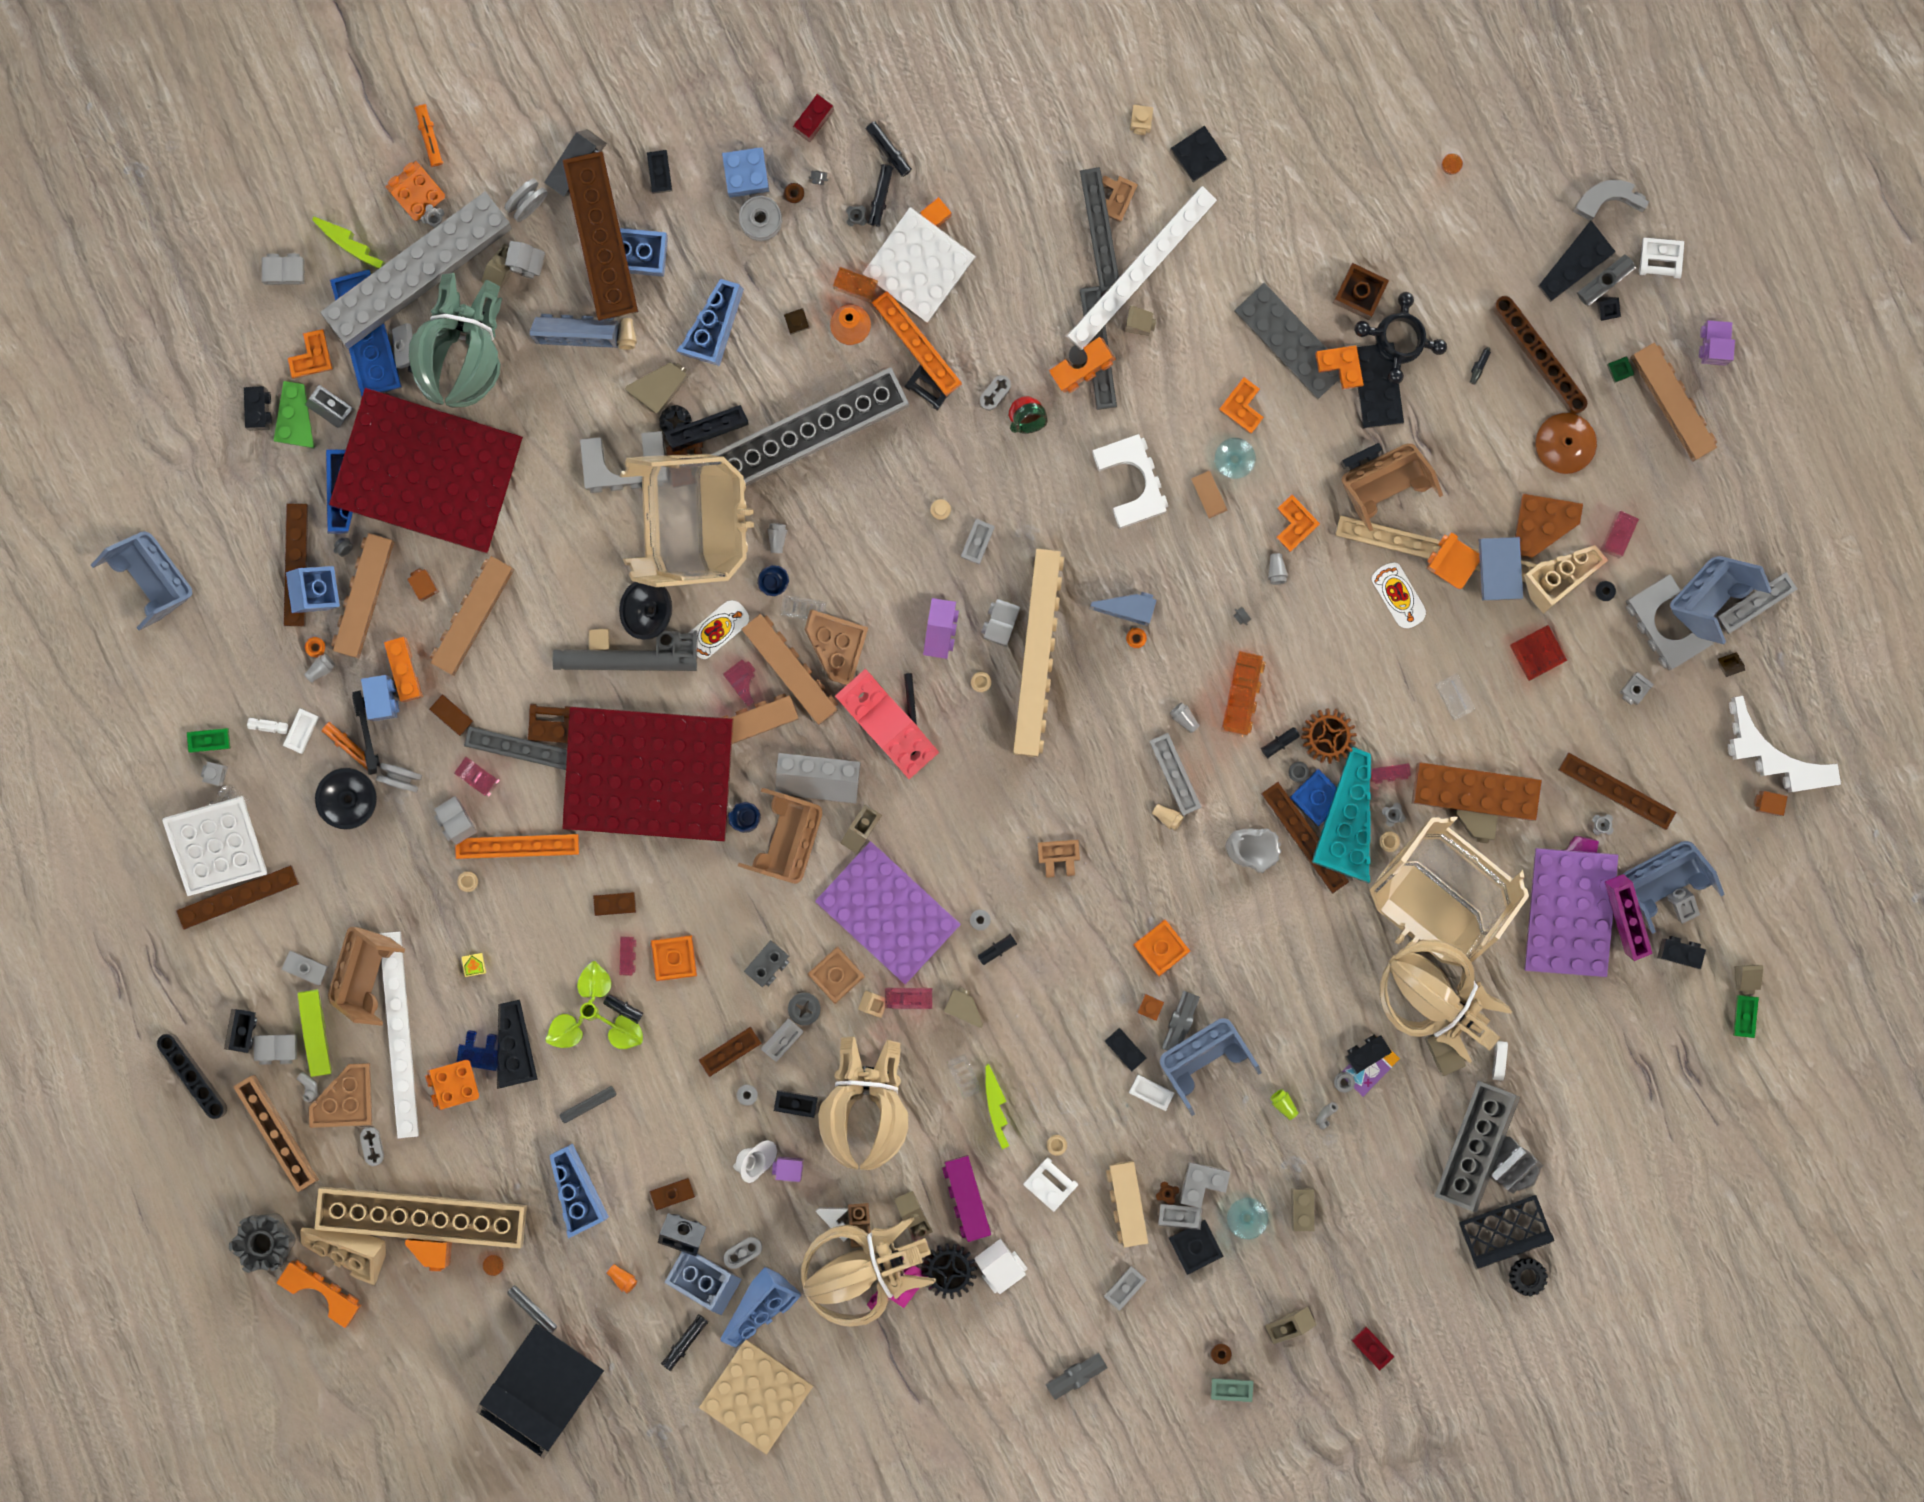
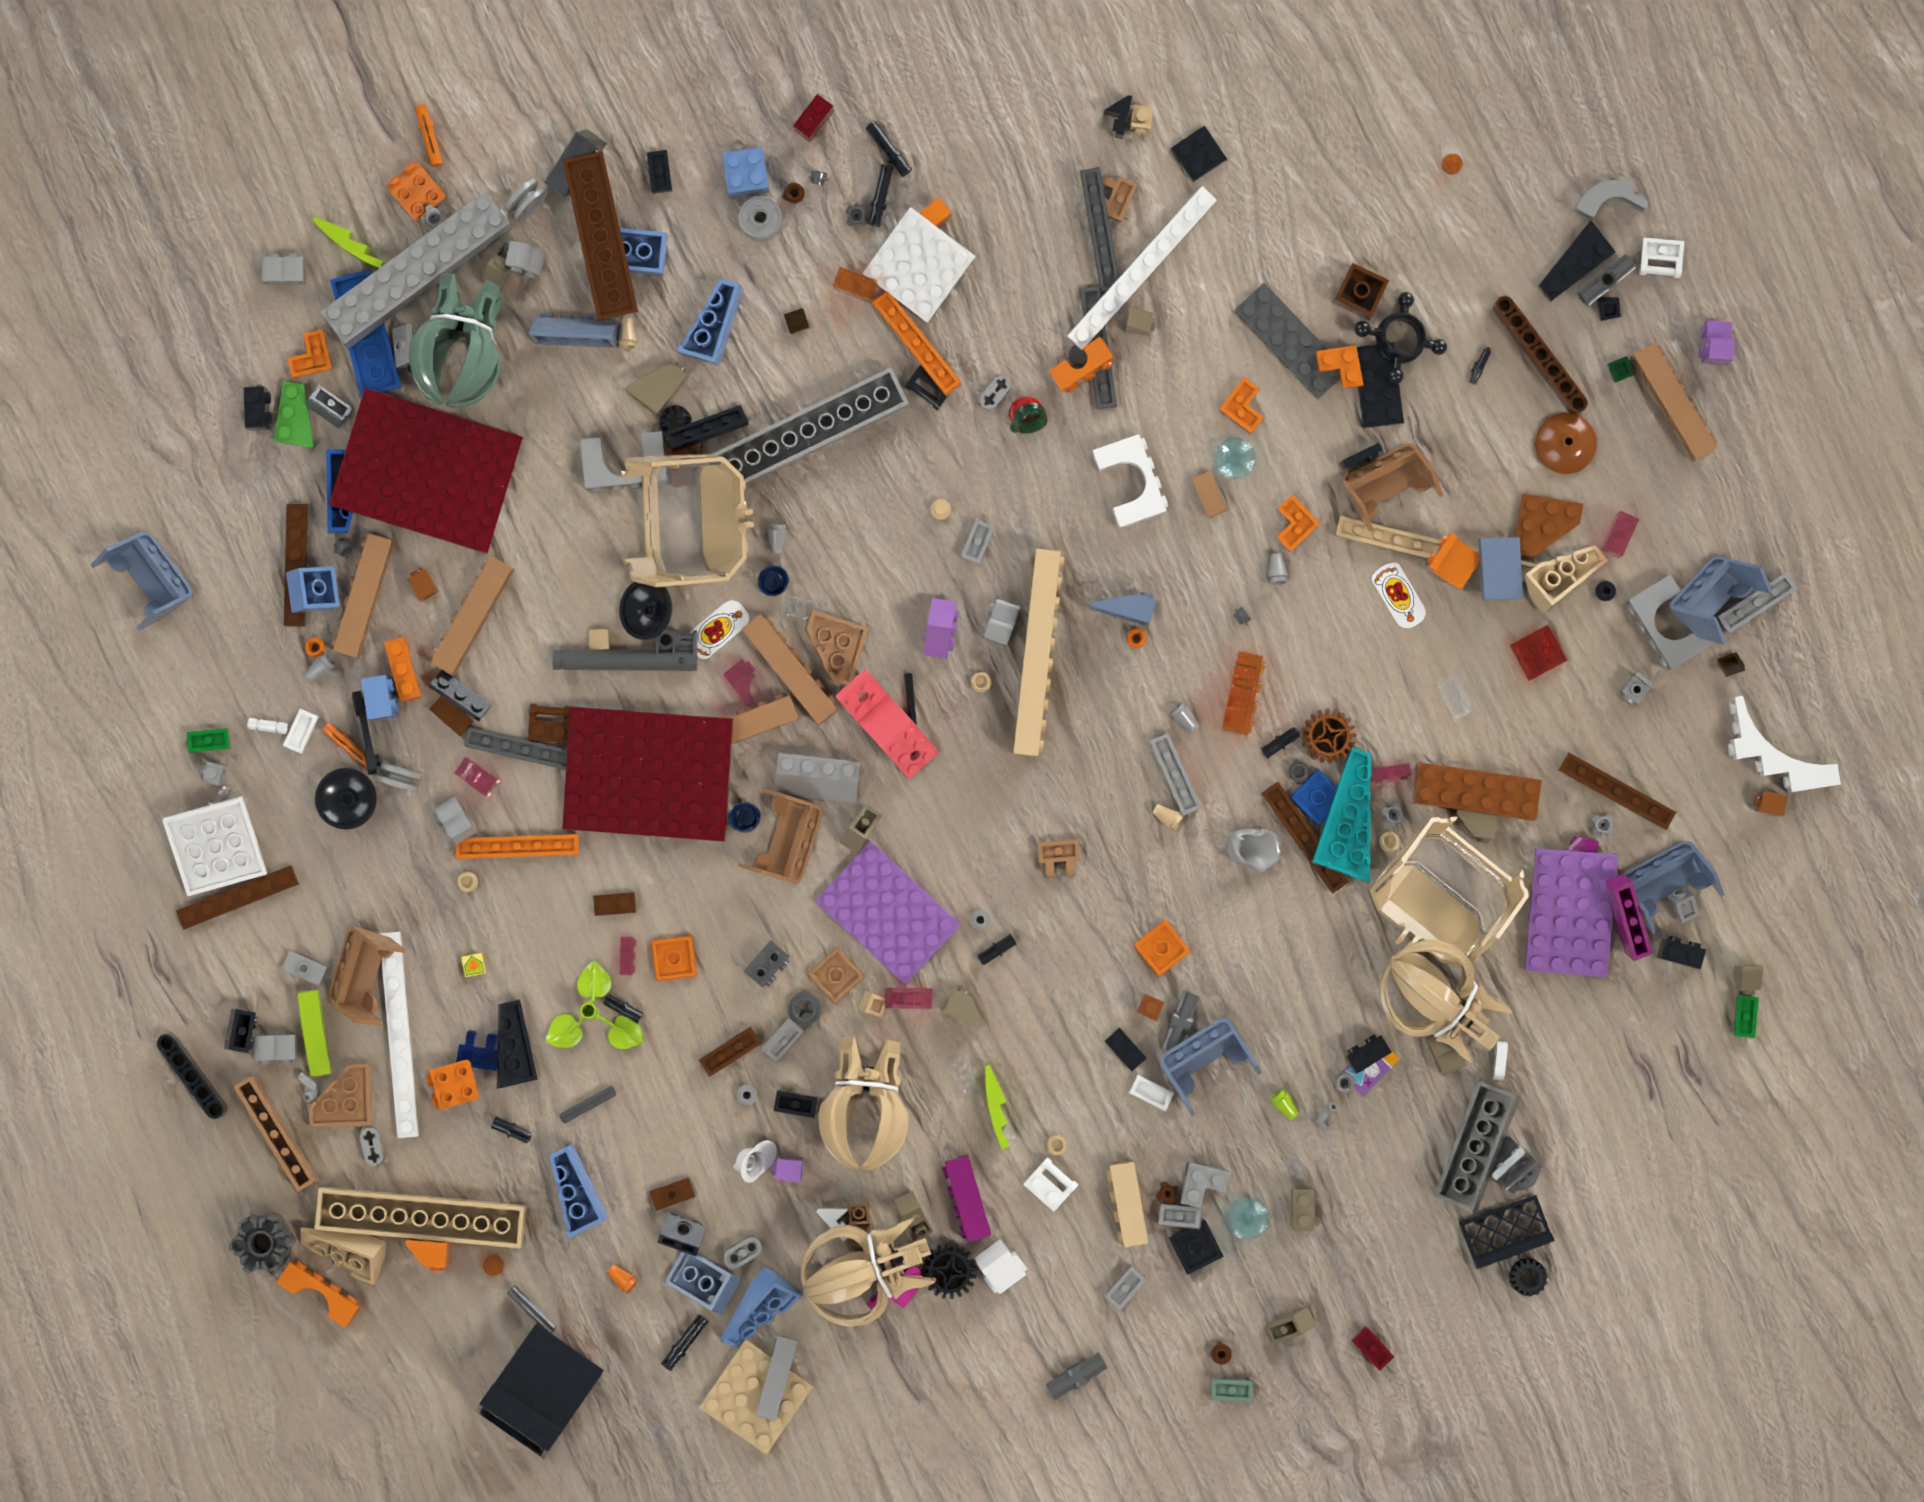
orange cone [830,304,871,345] -> none
none -> plate [429,669,492,722]
none -> black axle [491,1116,532,1143]
none -> light grey tile [756,1335,798,1421]
none -> black slope [1103,95,1132,139]

